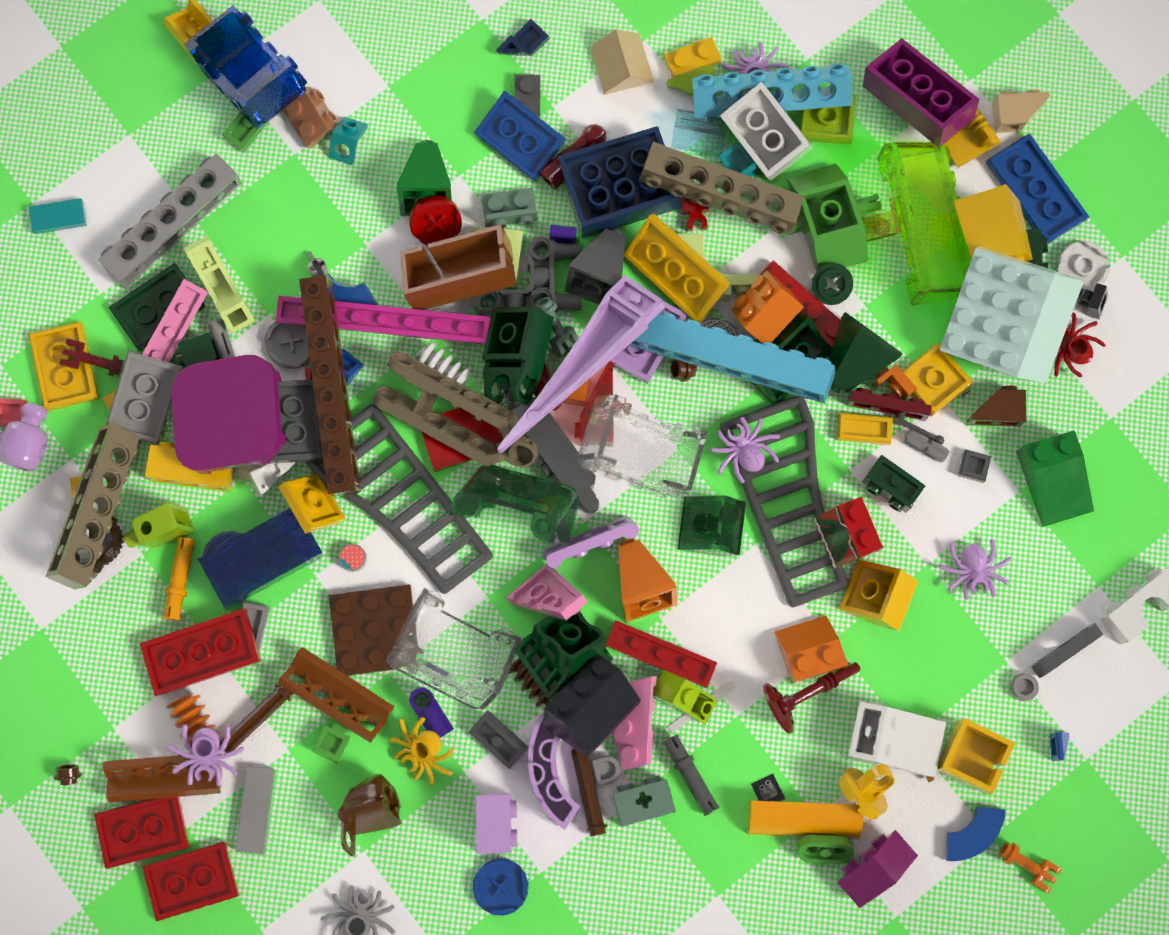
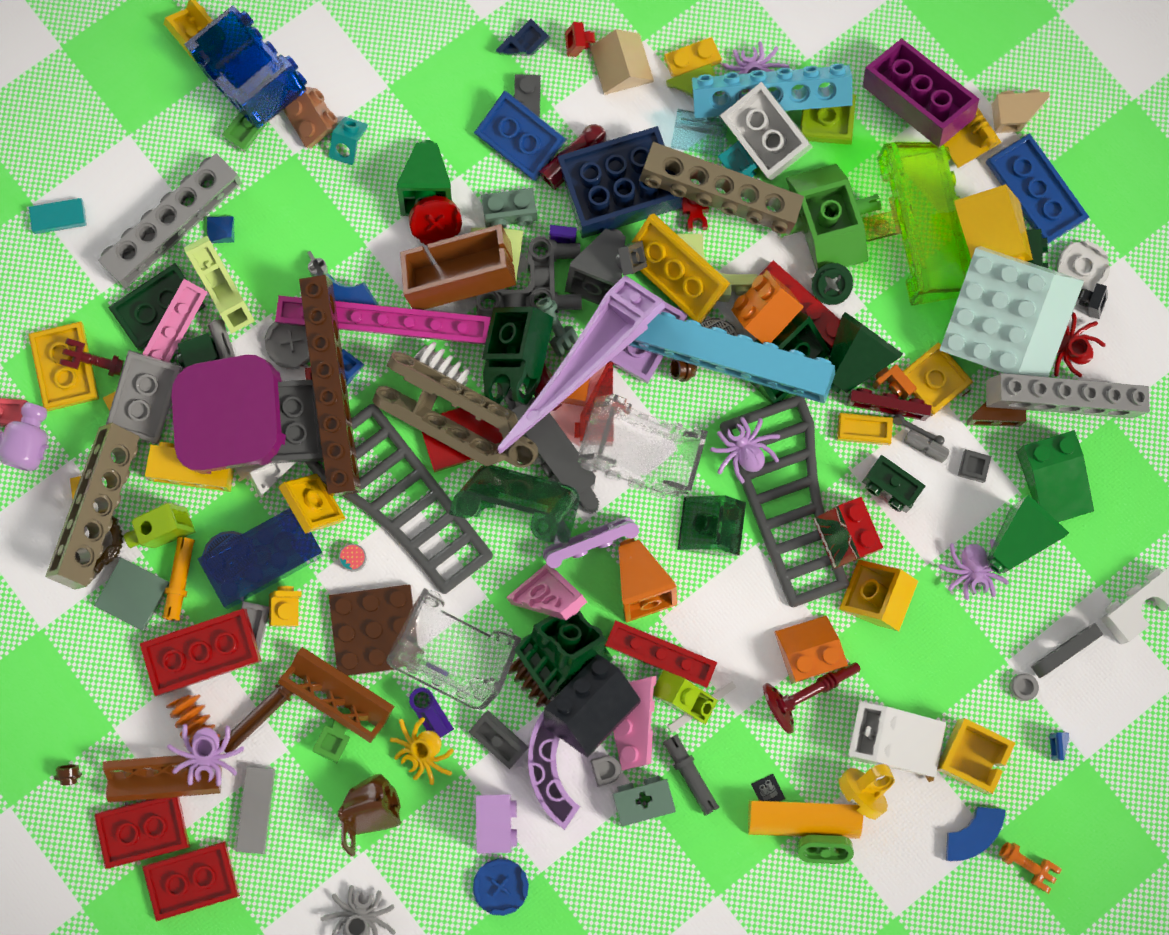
reddish brown axle [571,749,608,837] -> none
magenta brick [837,829,918,909] -> none
none -> sand green tile [94,557,169,631]
none -> blue slope [207,216,235,243]
none -> yellow bracket [269,586,302,627]
none -> red tile [565,22,595,57]
none -> dark grey plate [616,241,647,275]
none -> light grey brick [986,373,1150,419]
none -> green slope [987,494,1069,574]

